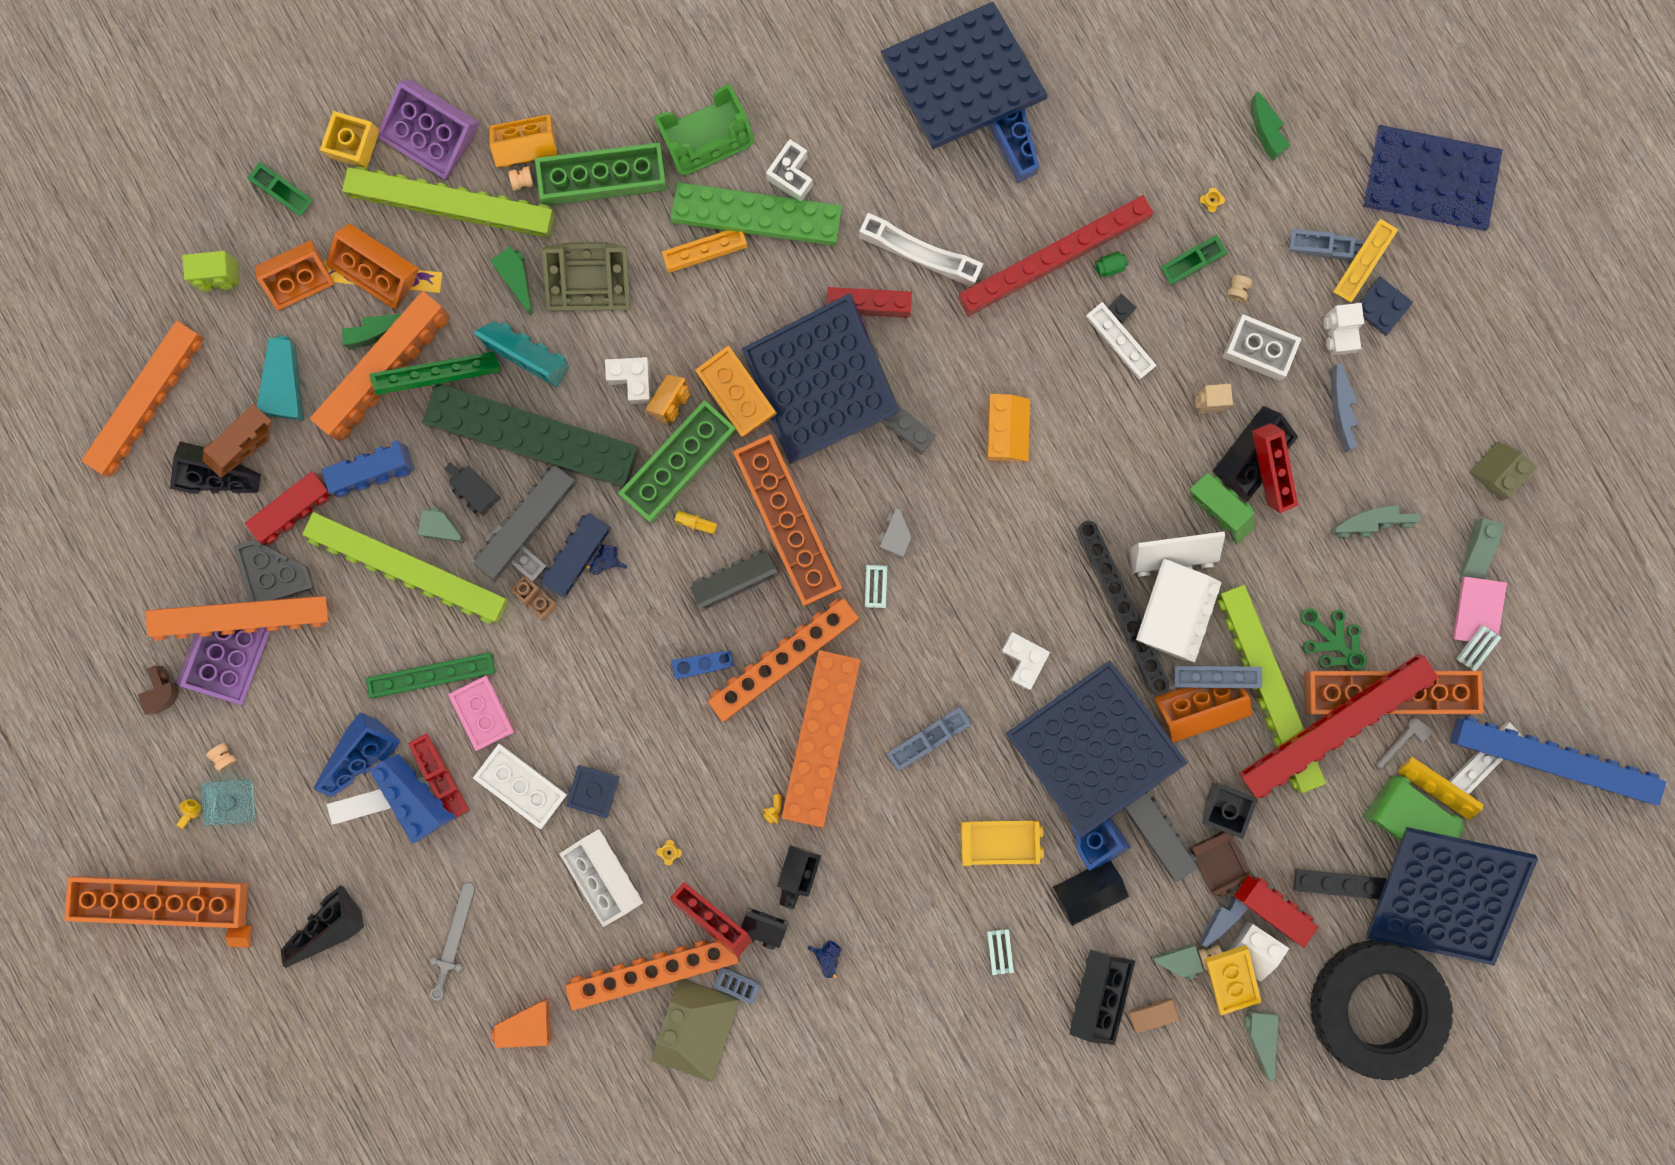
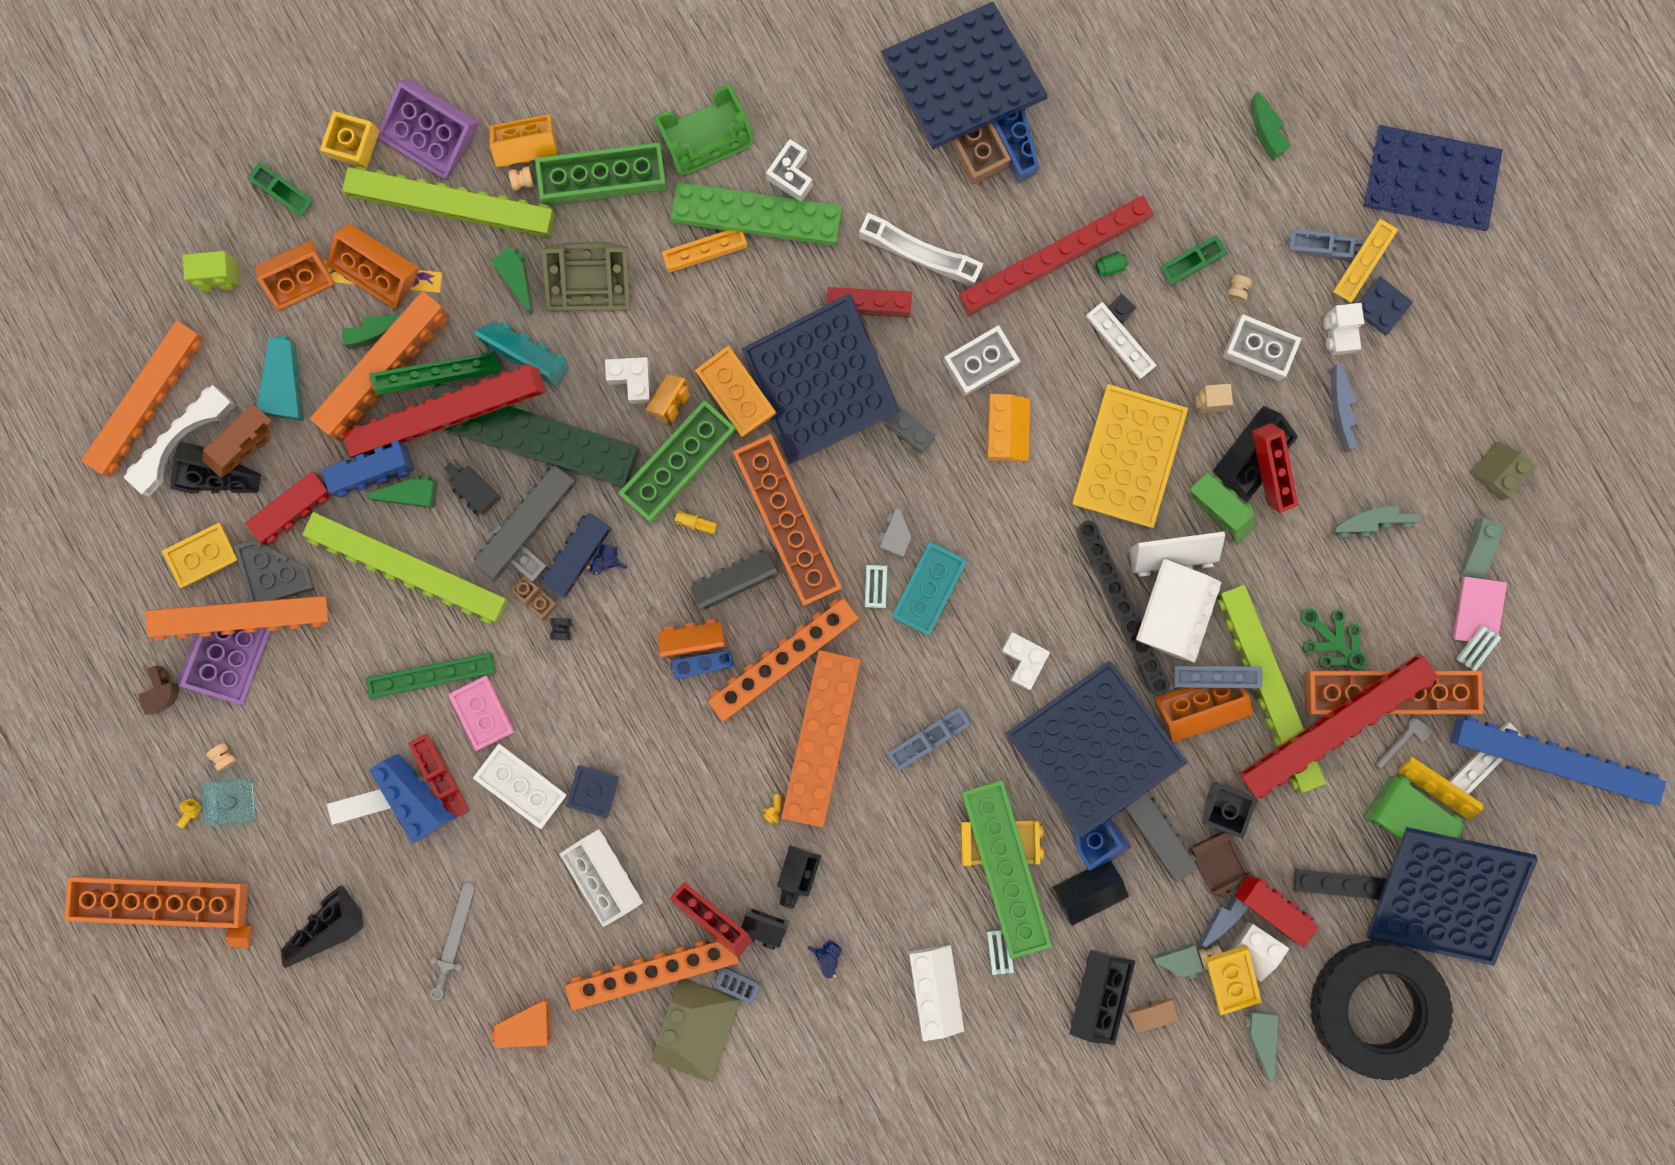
blue wedge [314,712,400,797] -> none
sand green slope [418,507,465,543] -> none
yellow plate [656,840,682,866] -> none
yellow plate [1200,188,1225,213] -> none
none -> white arch [124,385,237,497]
none -> yellow plate [162,523,238,589]
none -> red brick [343,364,546,458]
none -> green slope [366,476,437,509]
none -> black wheel [550,618,572,640]
none -> orange slope [658,619,726,658]
none -> teal plate [892,541,967,636]
none -> white slope [908,945,964,1041]
none -> white brick [943,325,1020,397]
none -> medium nougat brick [950,124,1011,185]
none -> bright green plate [961,780,1052,959]
none -> yellow plate [1071,384,1188,529]

